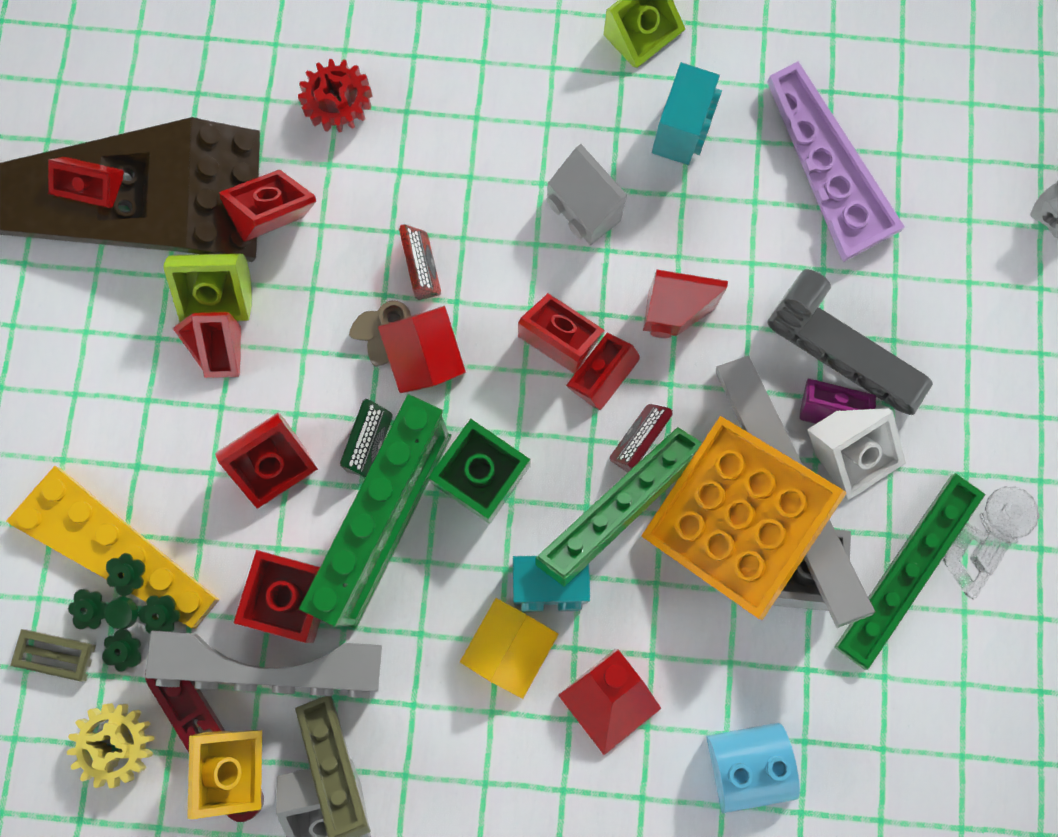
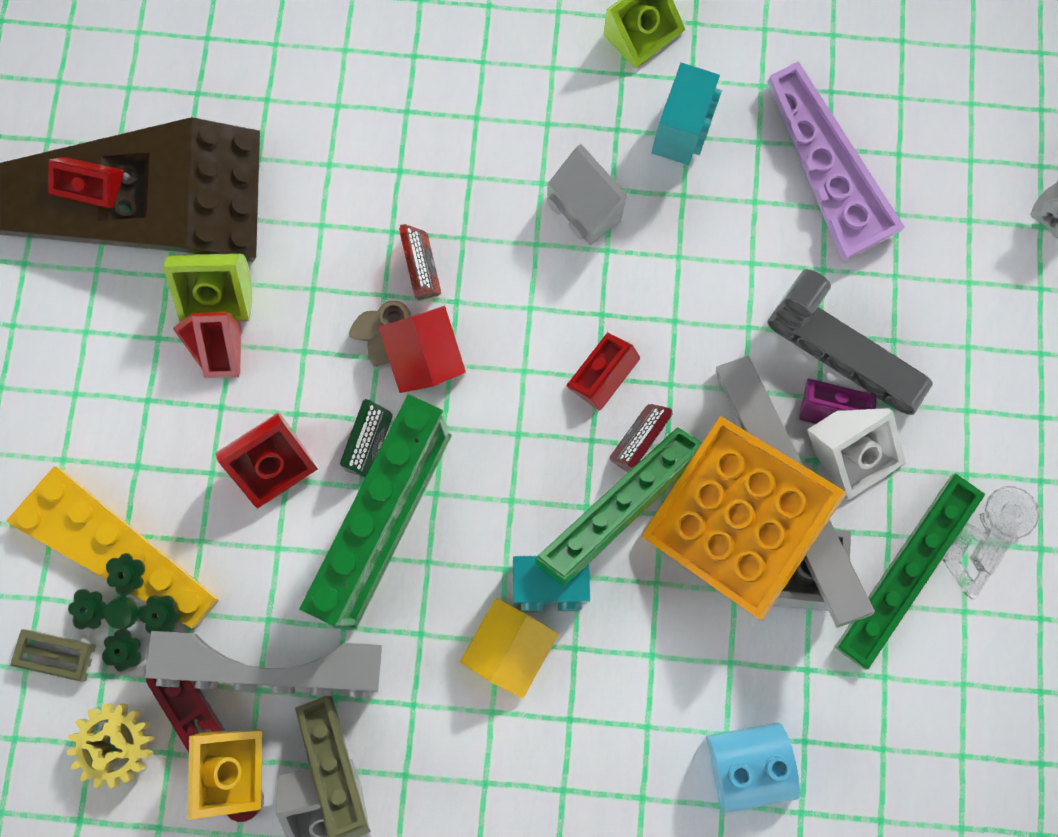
red slope [219,169,316,242] -> none
red brick [233,550,321,643] -> none
red gear [298,59,373,133] -> none
green brick [428,418,531,524] -> none
red slope [518,293,605,374] -> none
red slope [558,649,661,755] -> none
slope [643,269,728,338] -> none

